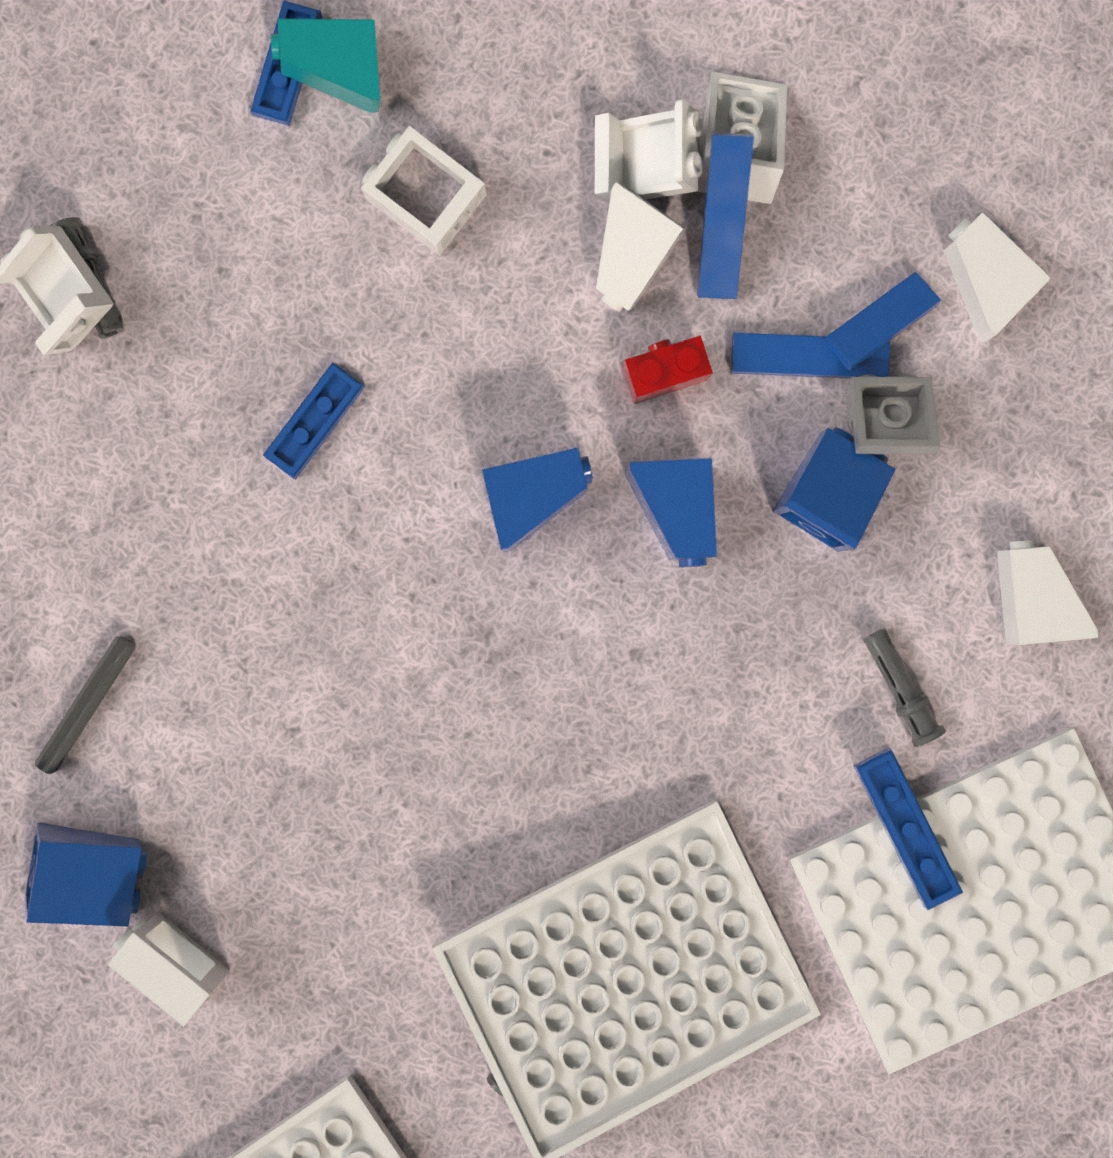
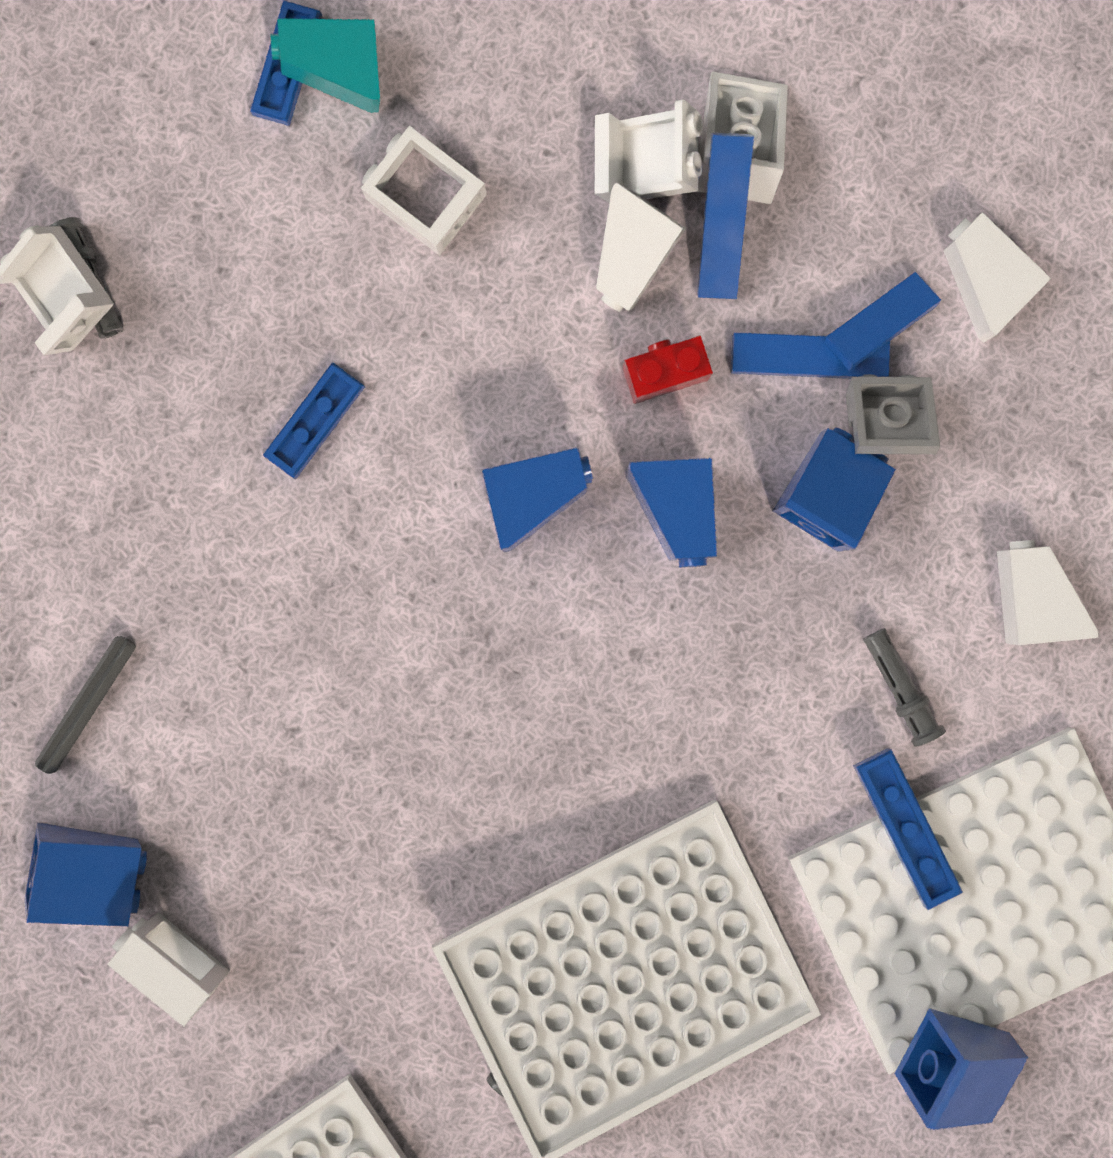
none -> blue slope [894,1008,1028,1130]

